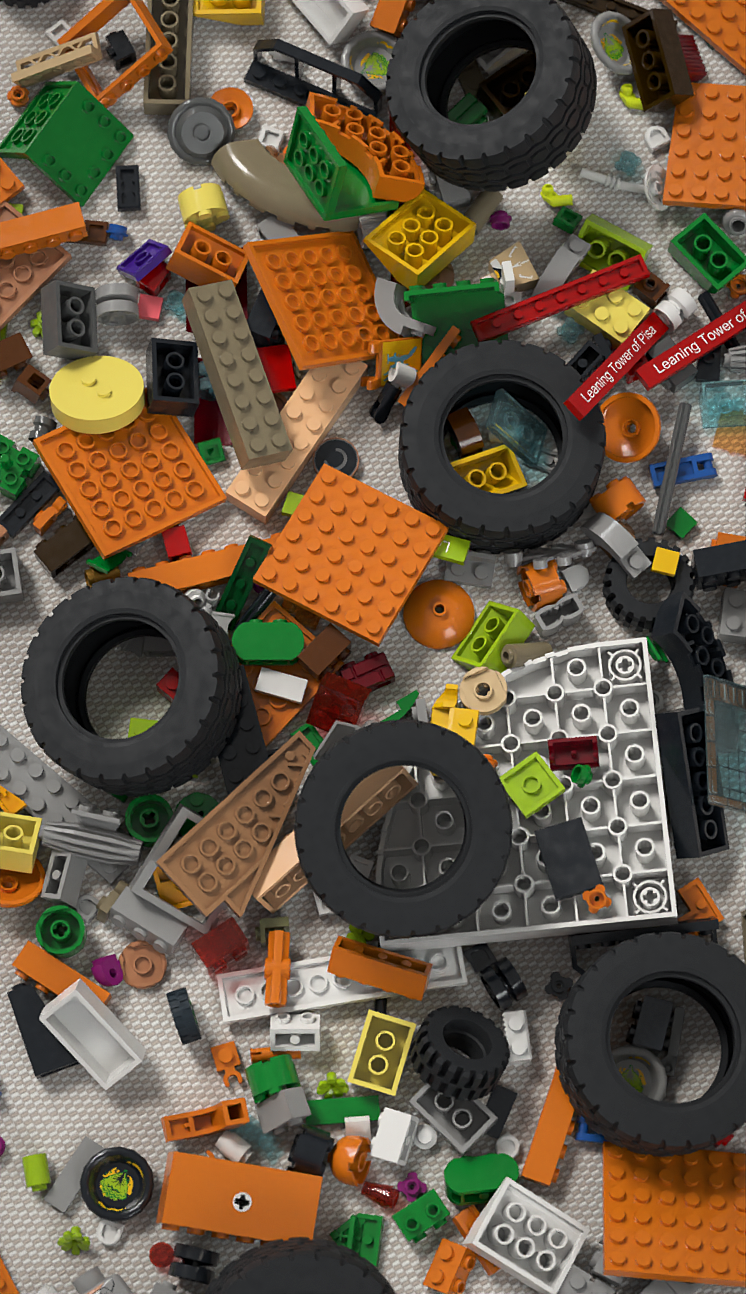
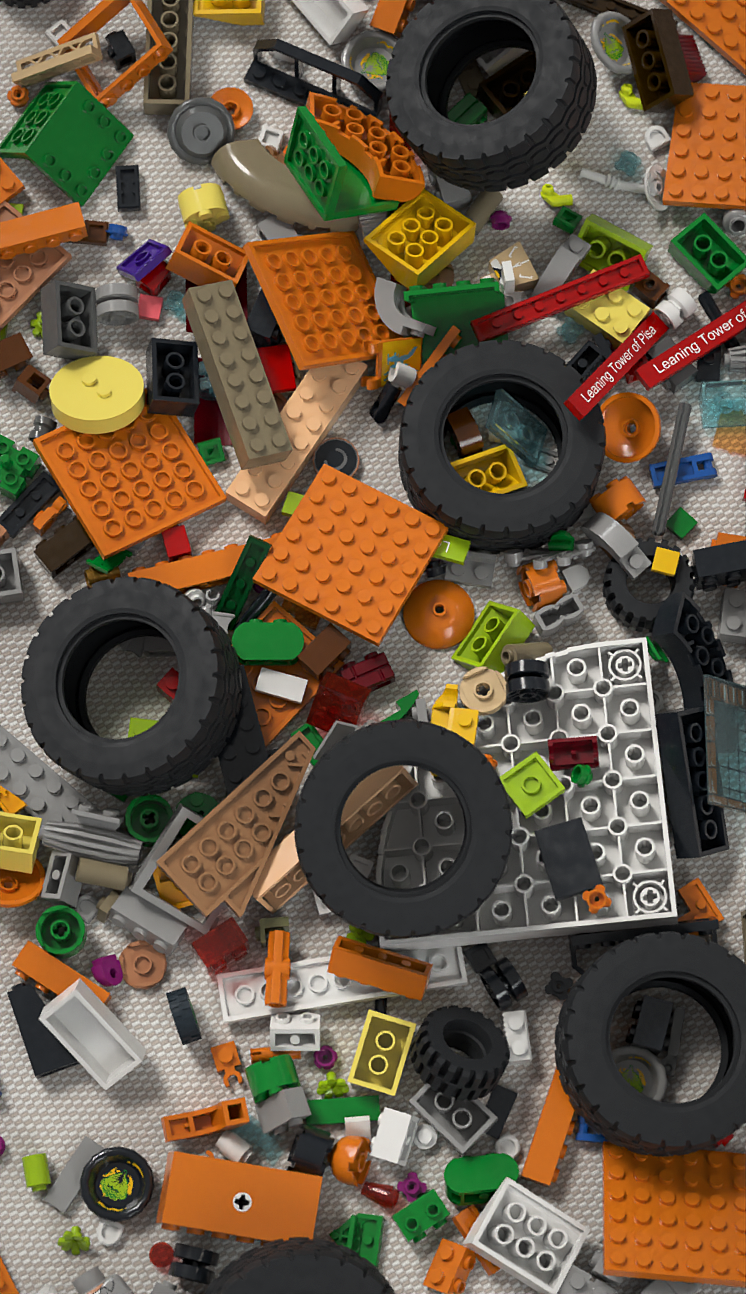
none -> dark tan brick [75,857,132,891]
none -> magenta plate [313,1045,338,1070]
none -> black plate [424,560,447,578]
none -> black wheel [504,659,550,703]
none -> green plate [548,530,575,551]

